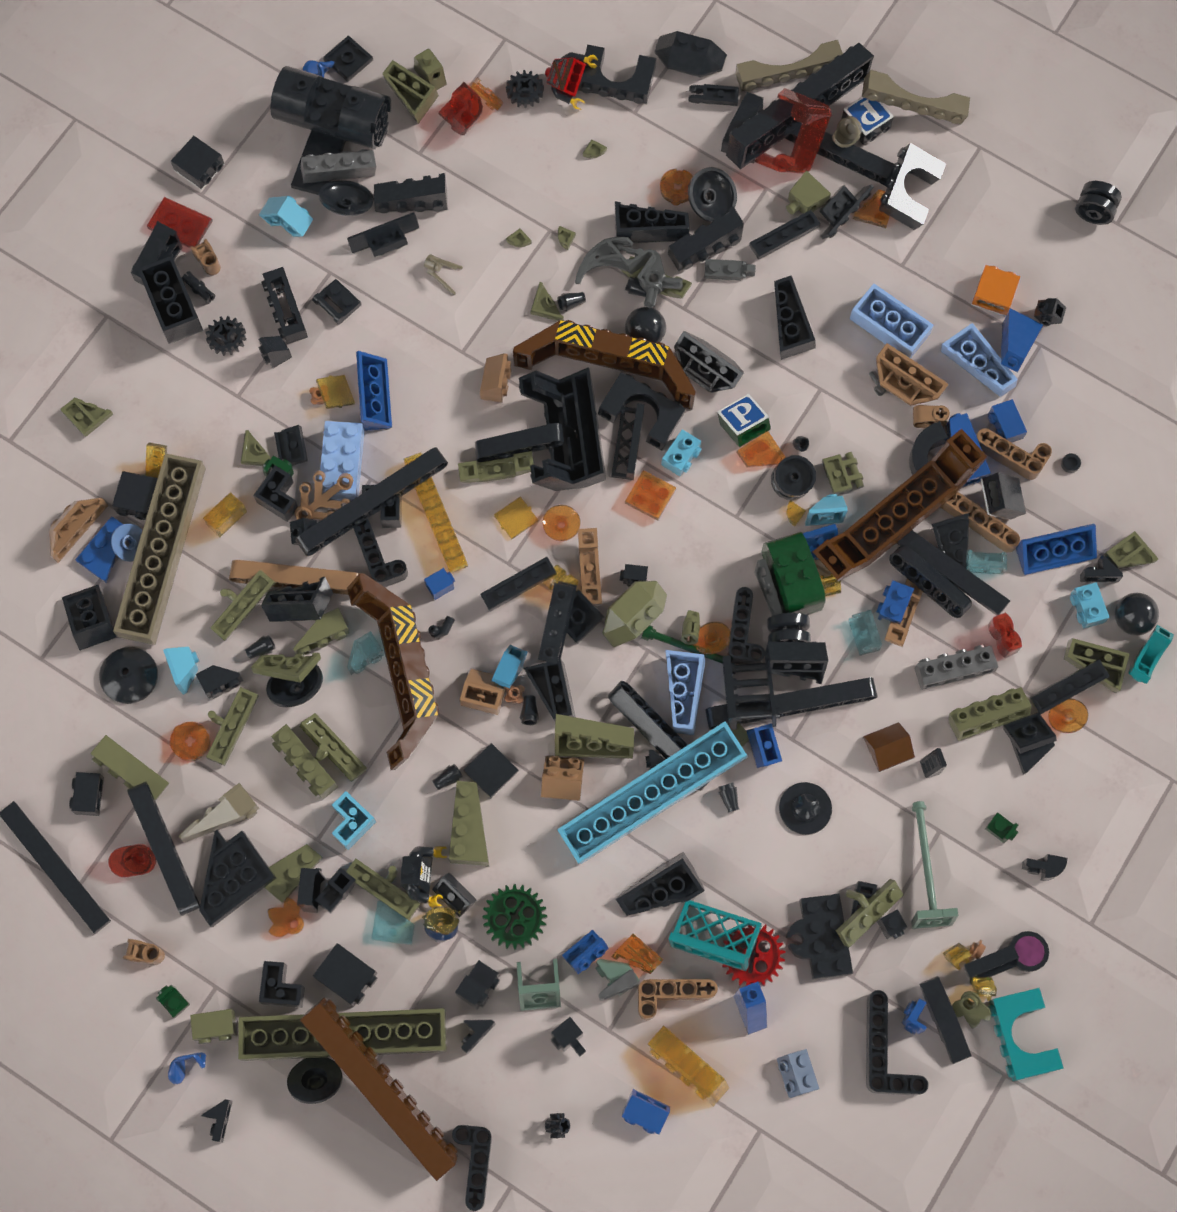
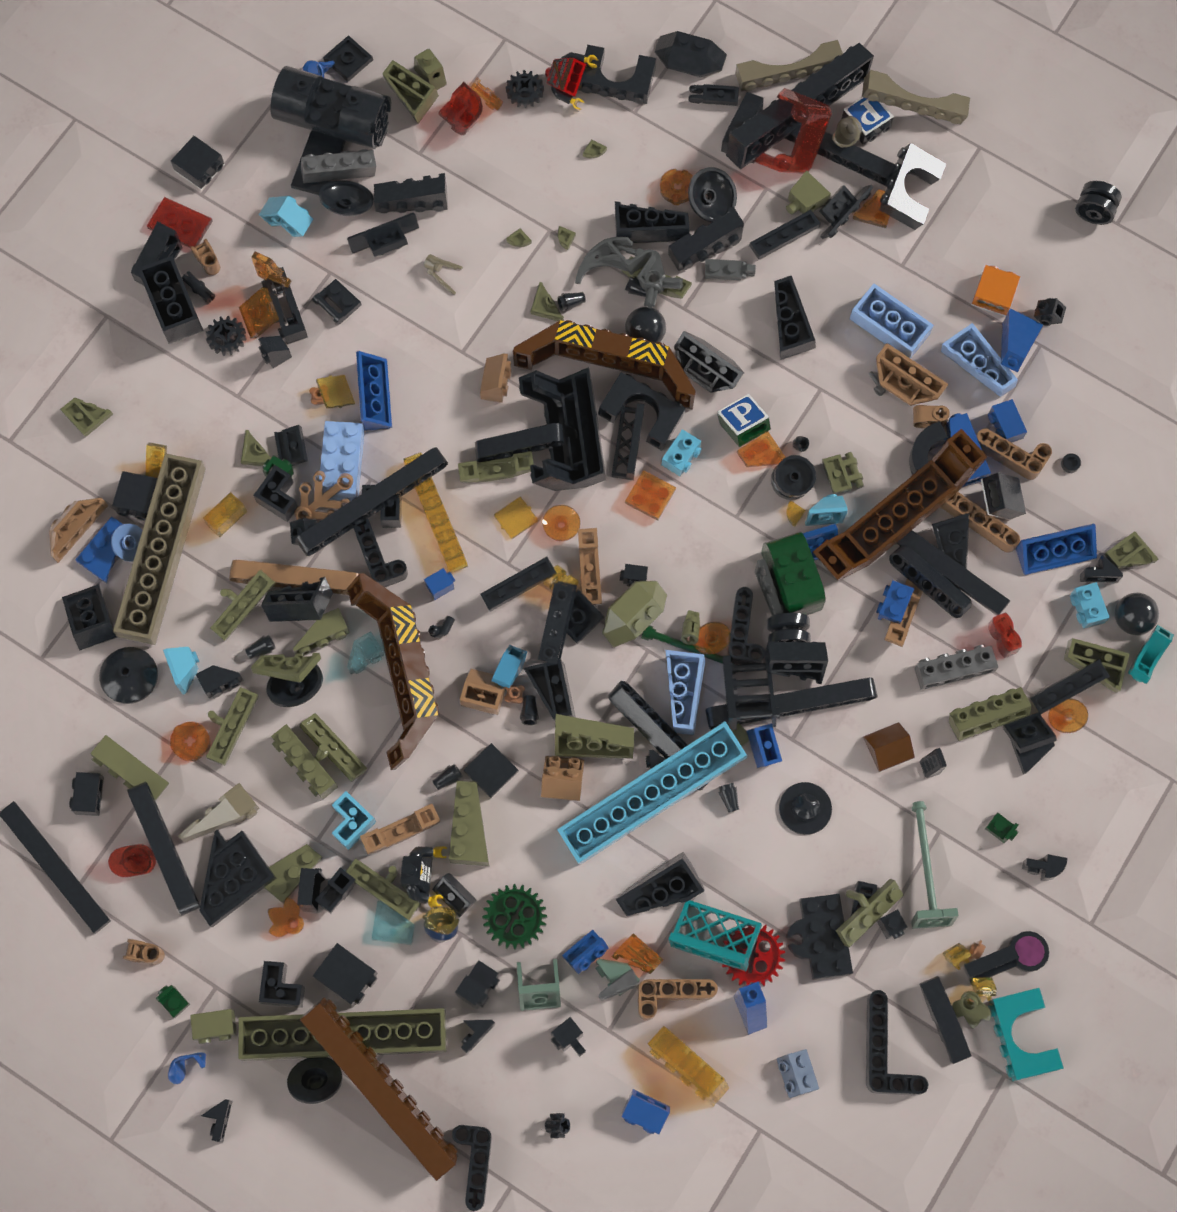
clear yellow tile [821,573,841,596] -> none
clear light blue hinge [848,610,882,656] -> none
blue bracket [901,998,927,1035] -> none
clear light blue hinge [967,550,1007,575] -> none
none -> clear orange plate [239,287,279,339]
none -> clear orange wing [251,251,292,287]
none -> medium nougat slope [360,804,440,855]

